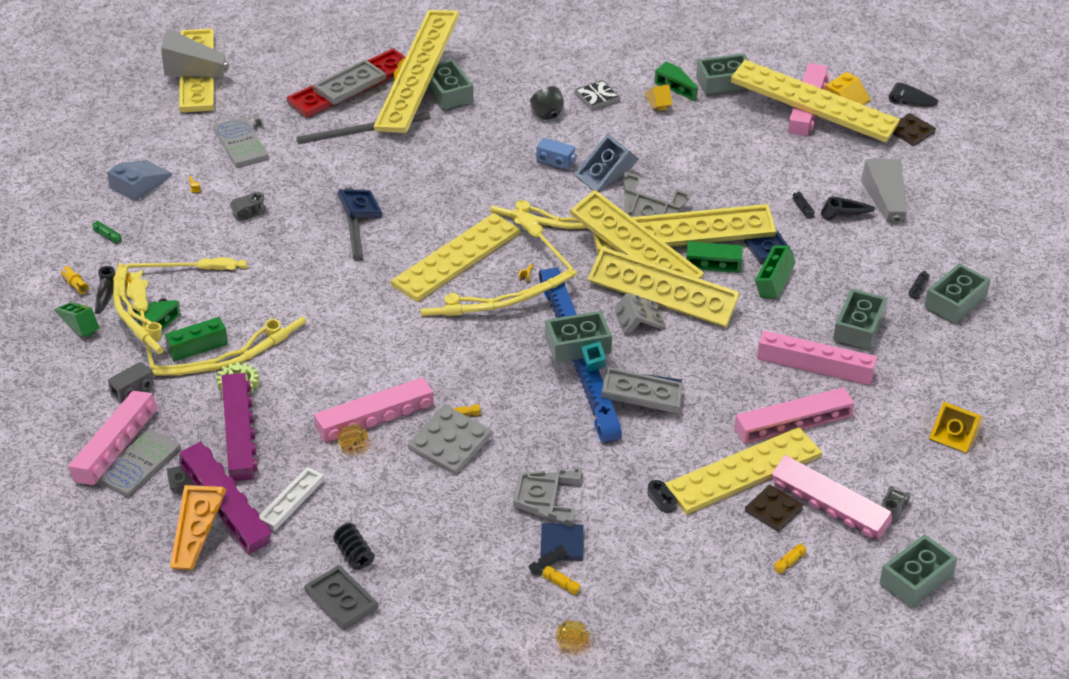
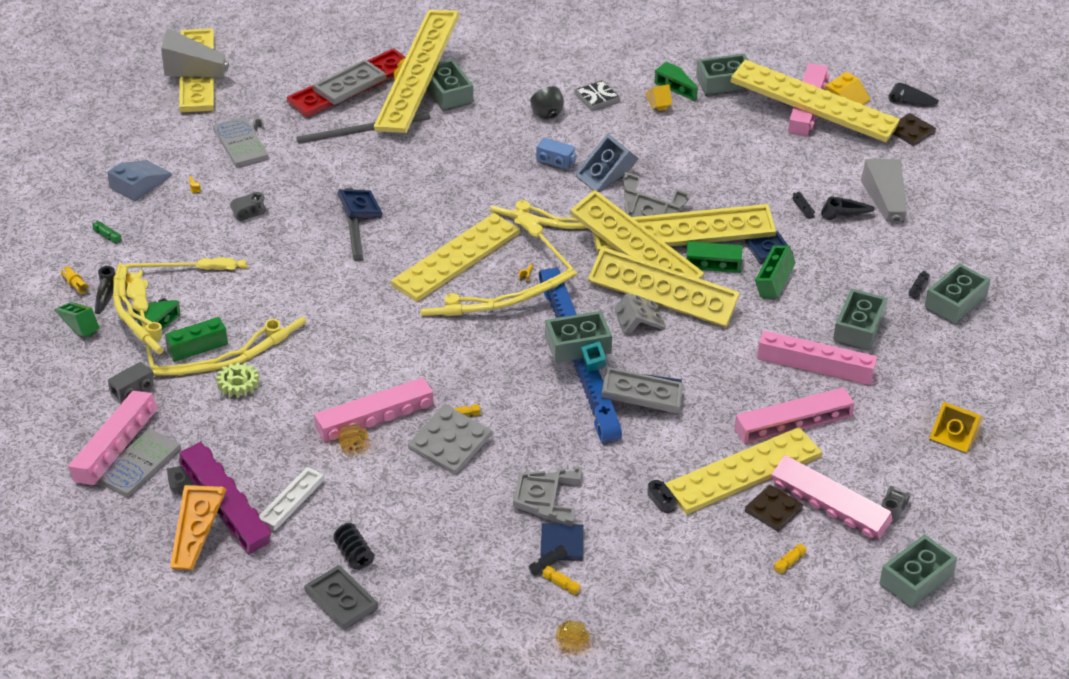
magenta brick [221,373,258,481] -> none

